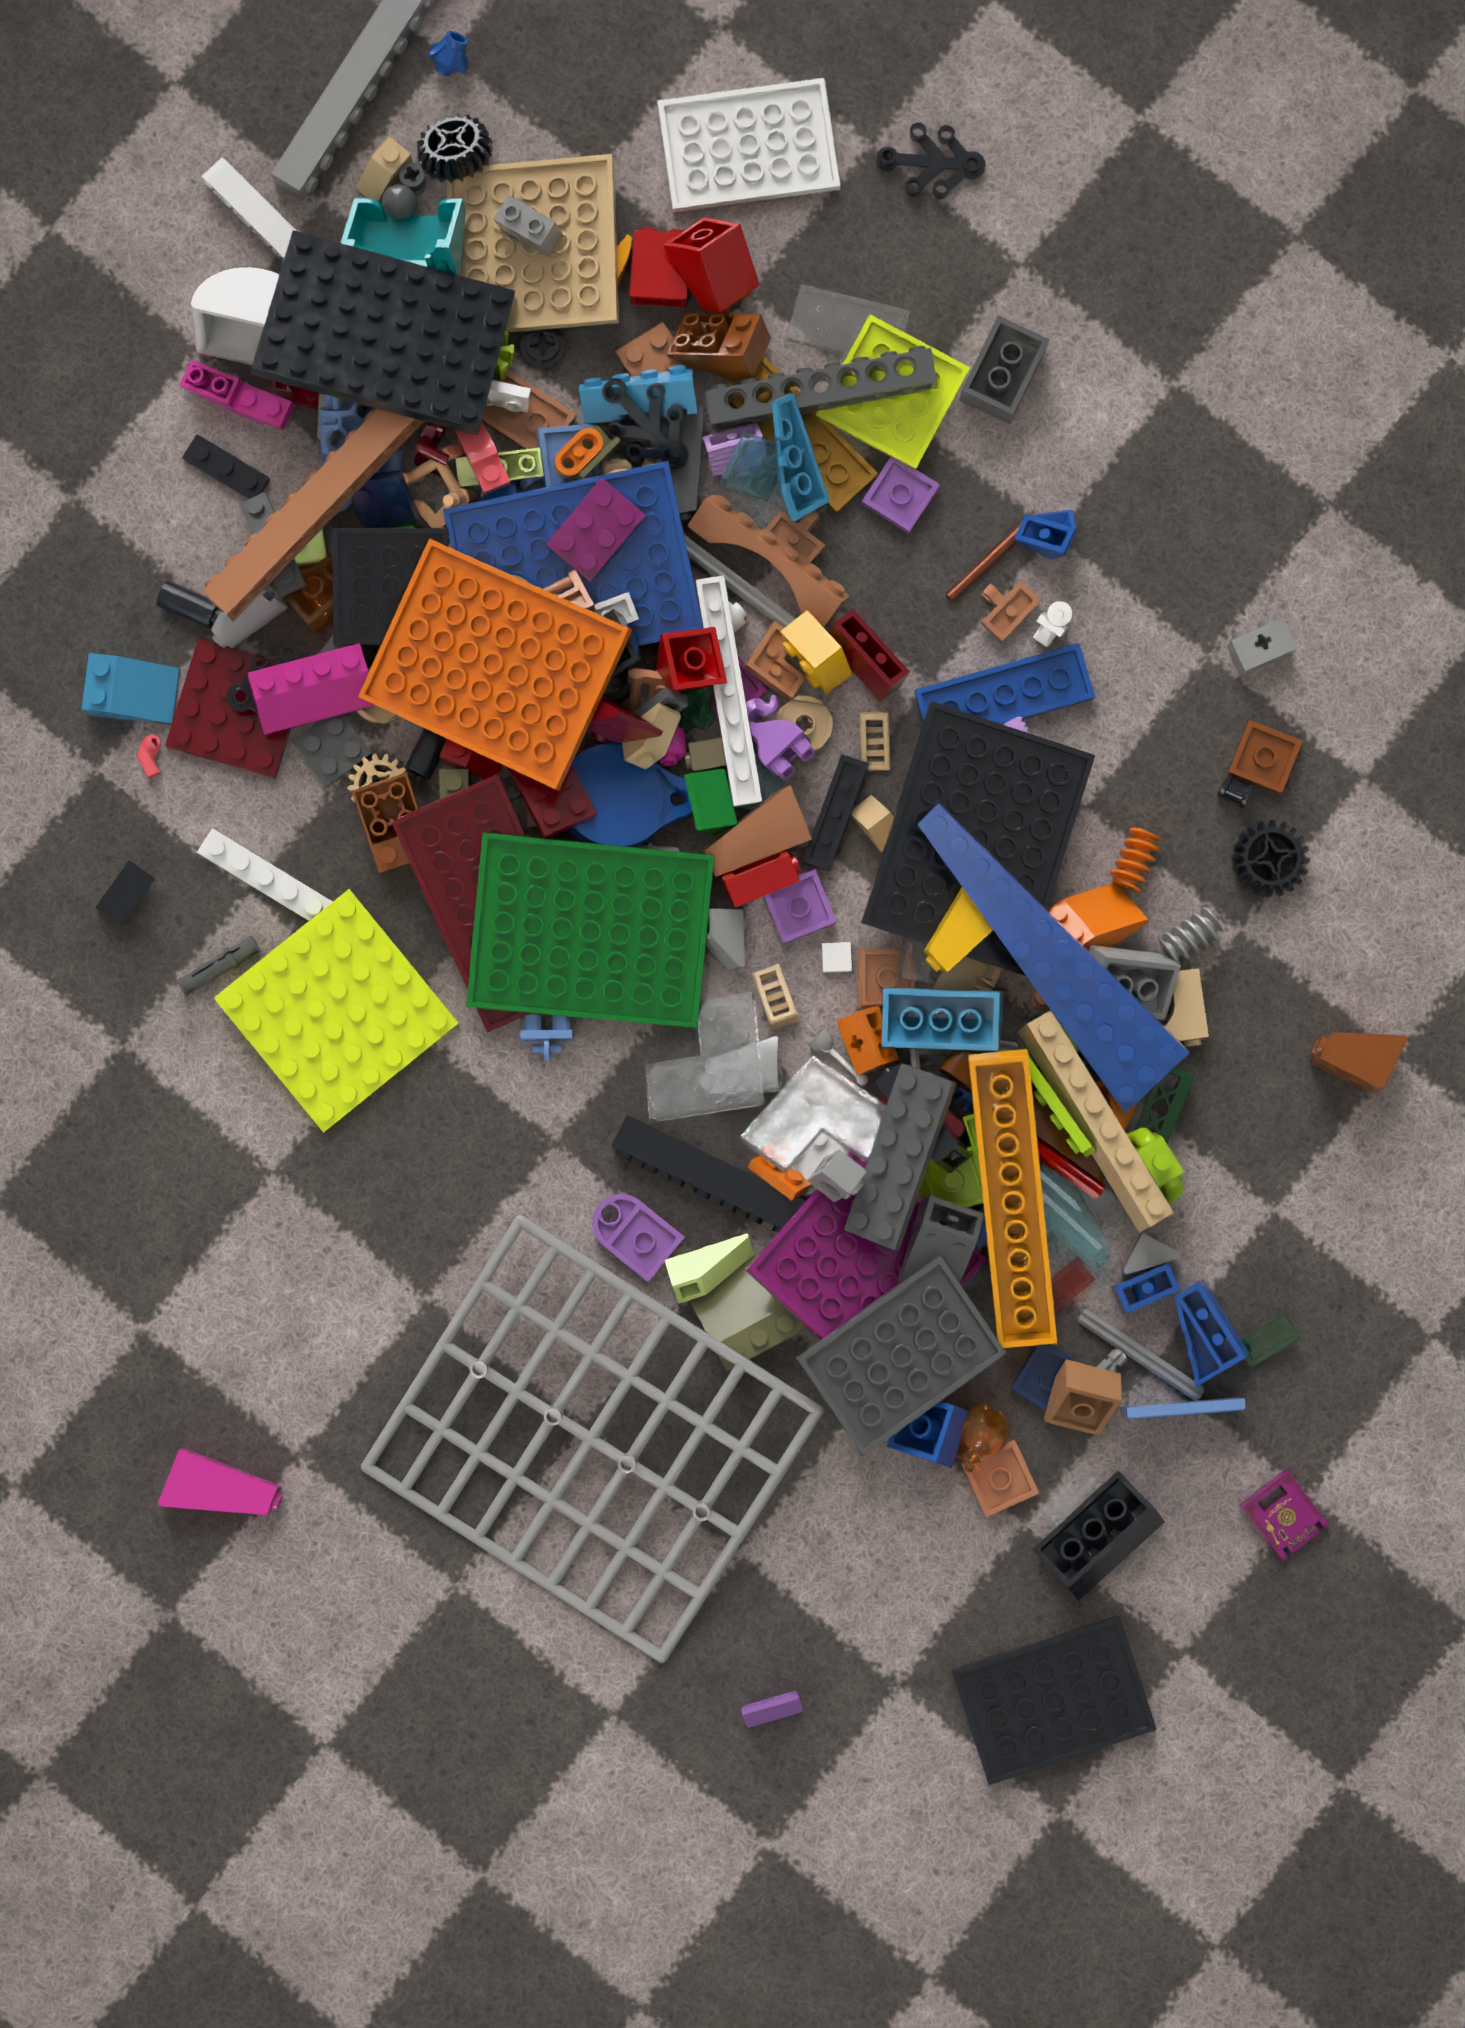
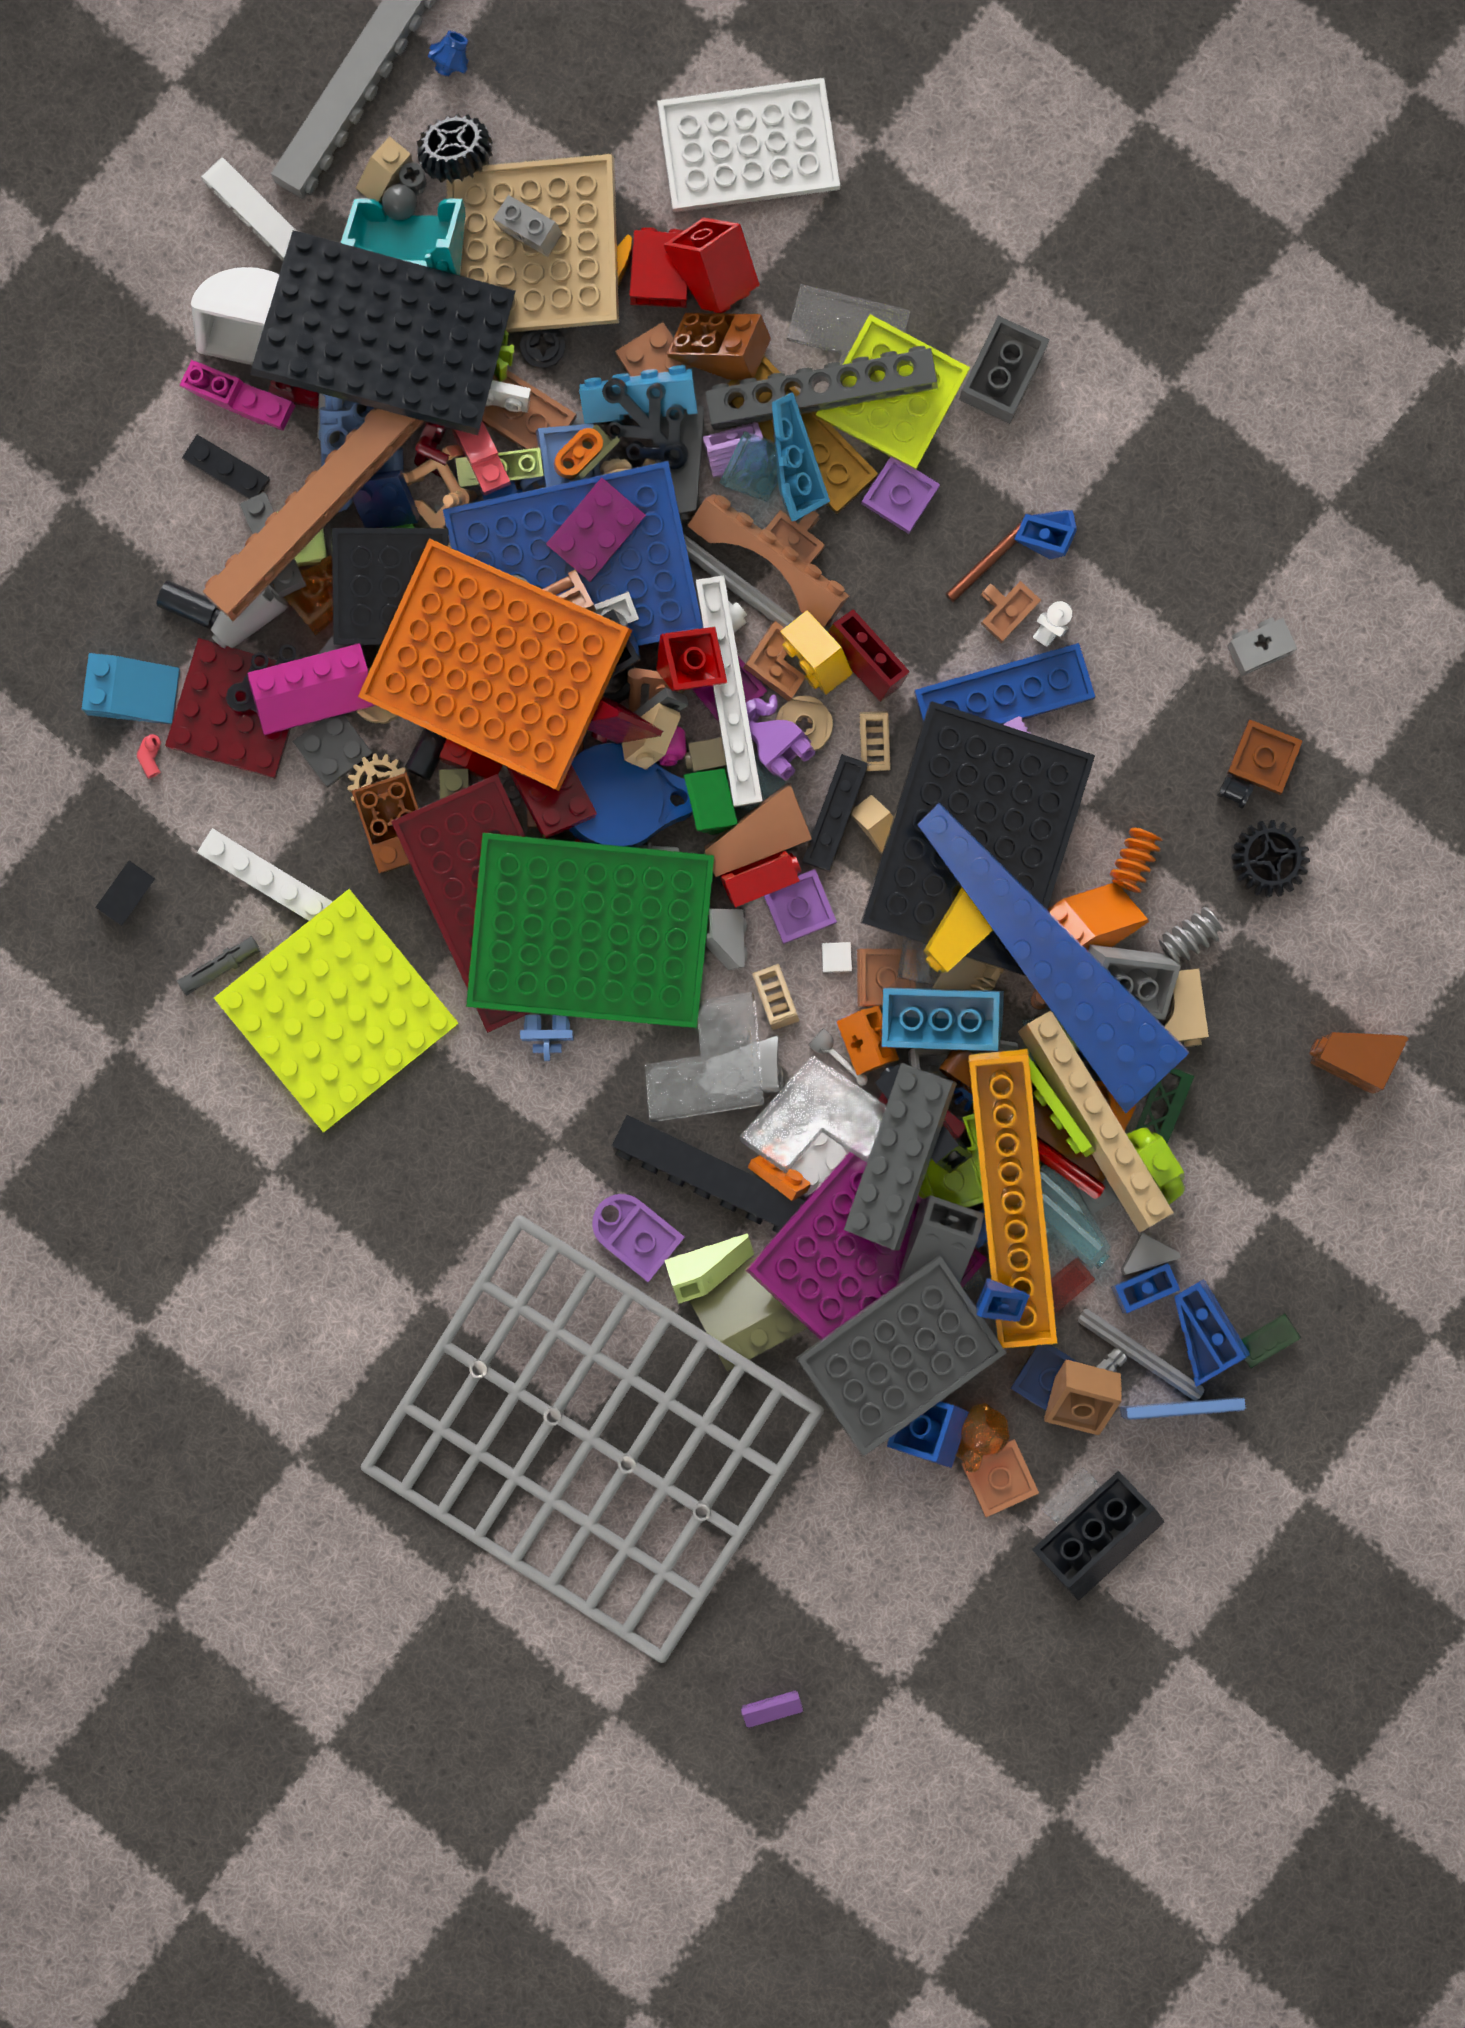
dark pink slope [157,1448,283,1515] -> none
clear green hips [679,686,715,734] -> none
light grey brick [807,1149,867,1202] -> none
black plant [876,122,986,199] -> none
black plate [951,1615,1157,1785] -> none
magenta container [1240,1469,1329,1562] -> none
none -> blue slope [976,1278,1030,1322]

